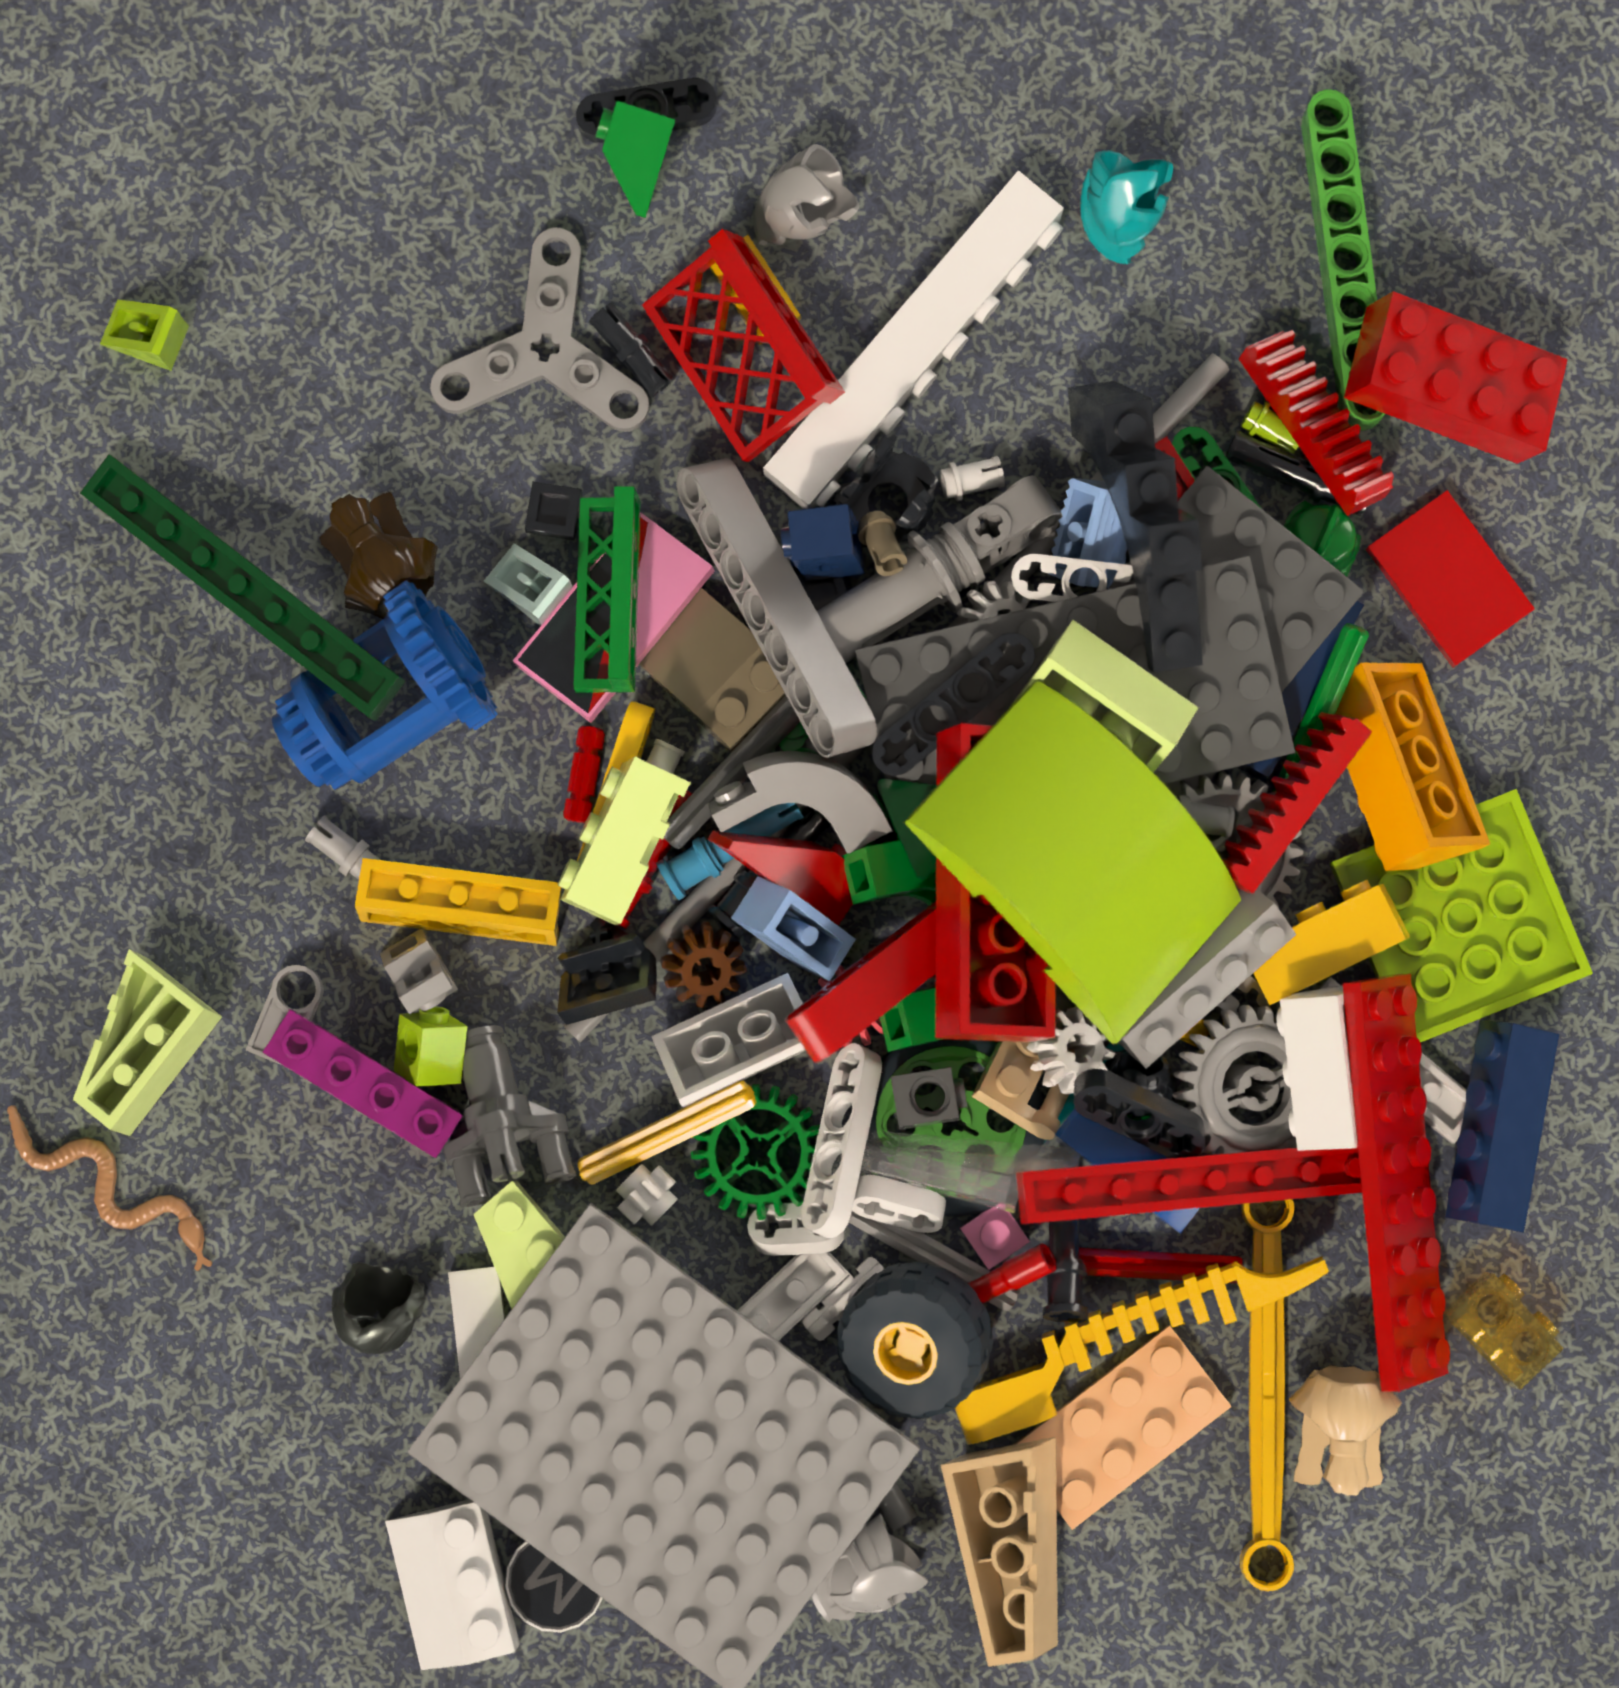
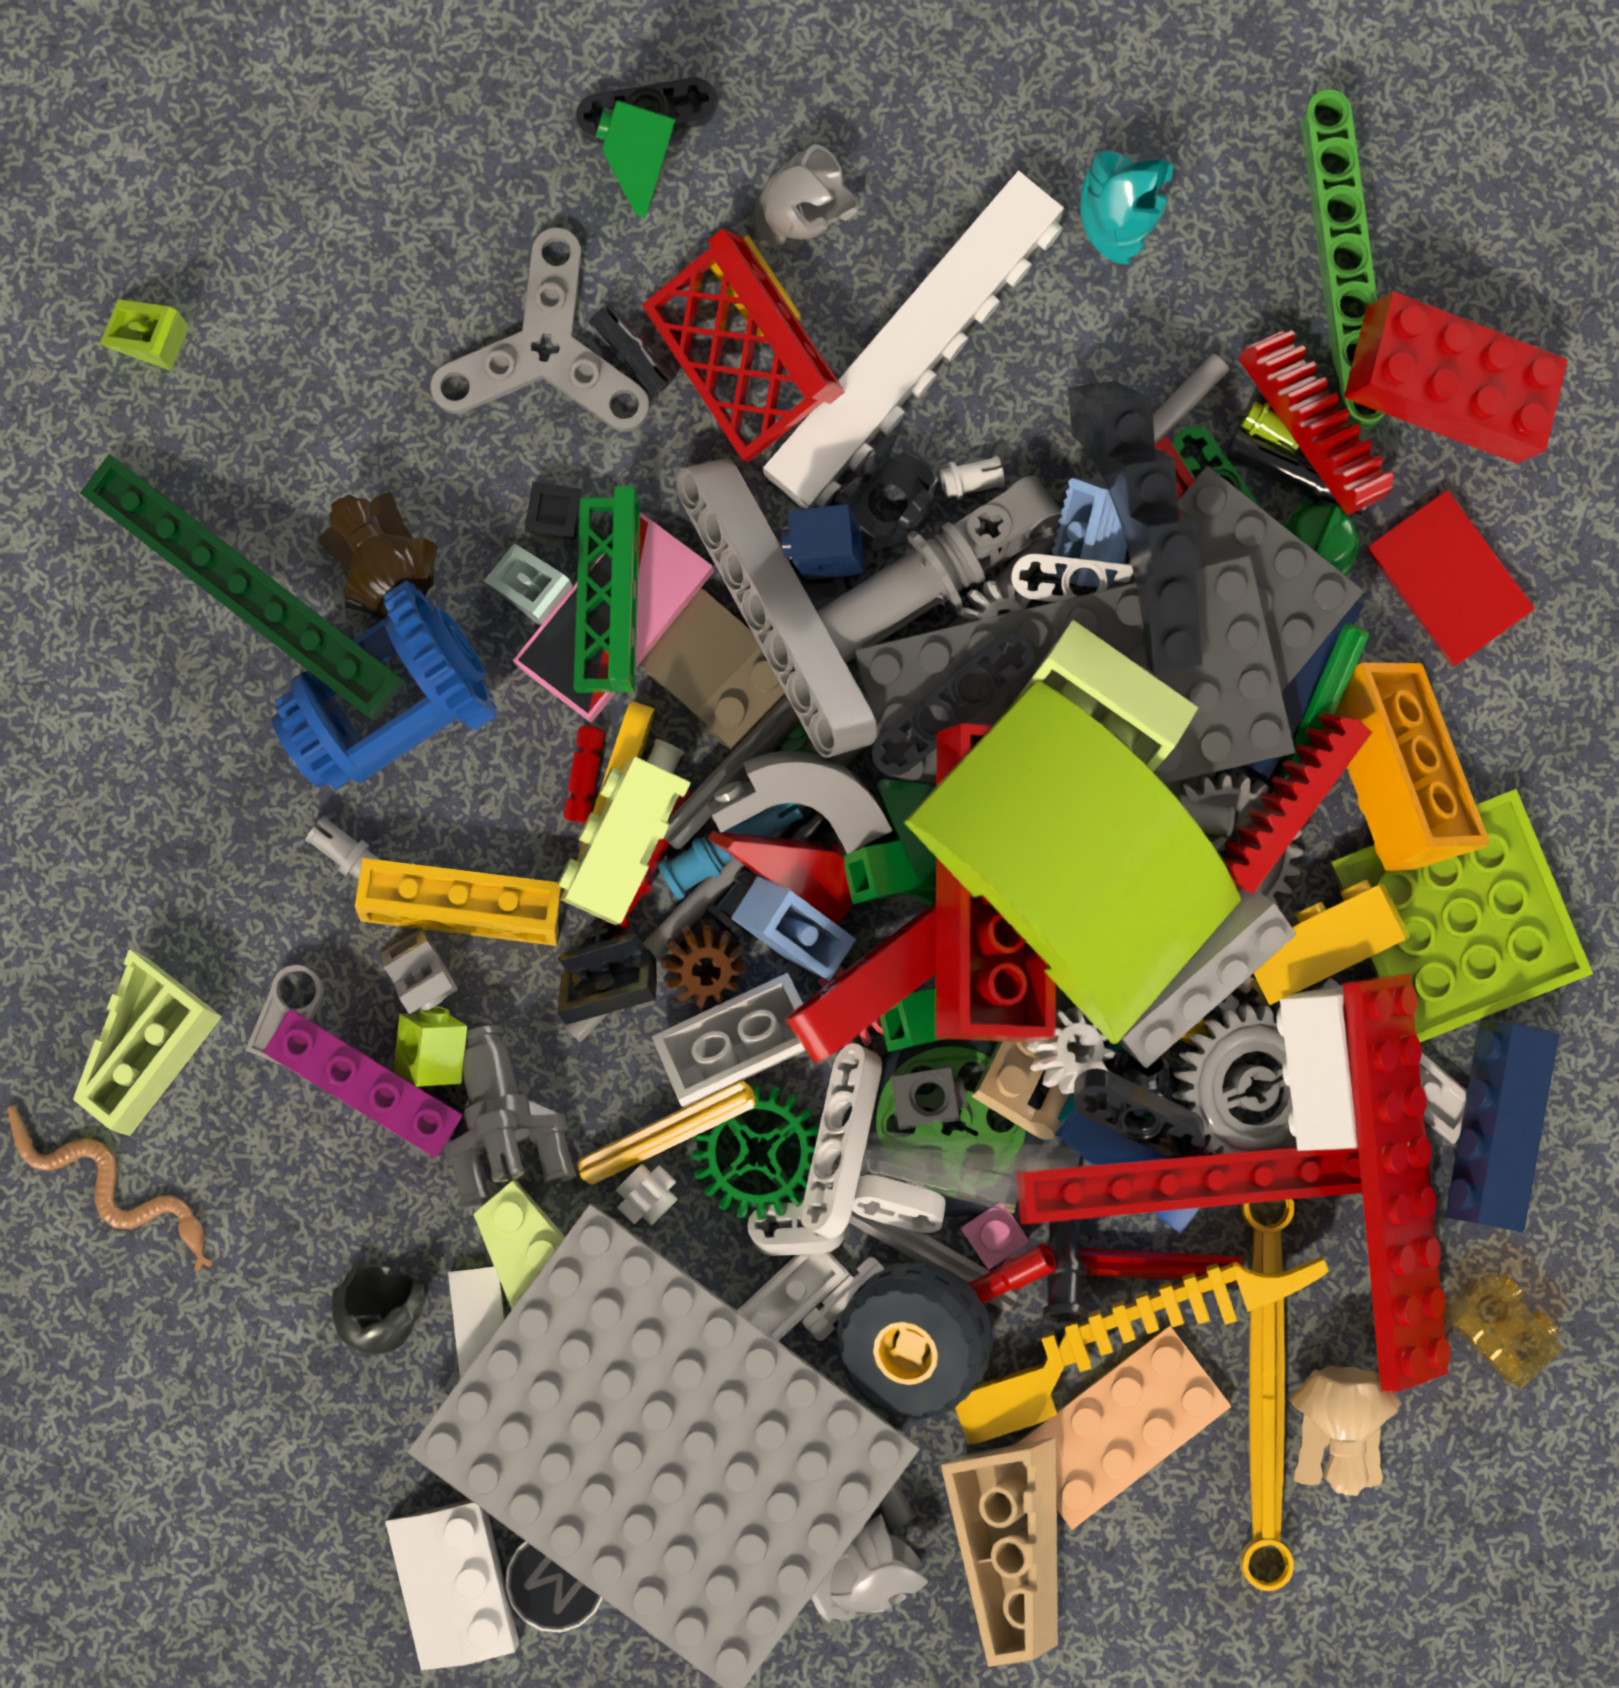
dark tan pin [857,511,907,576] -> none

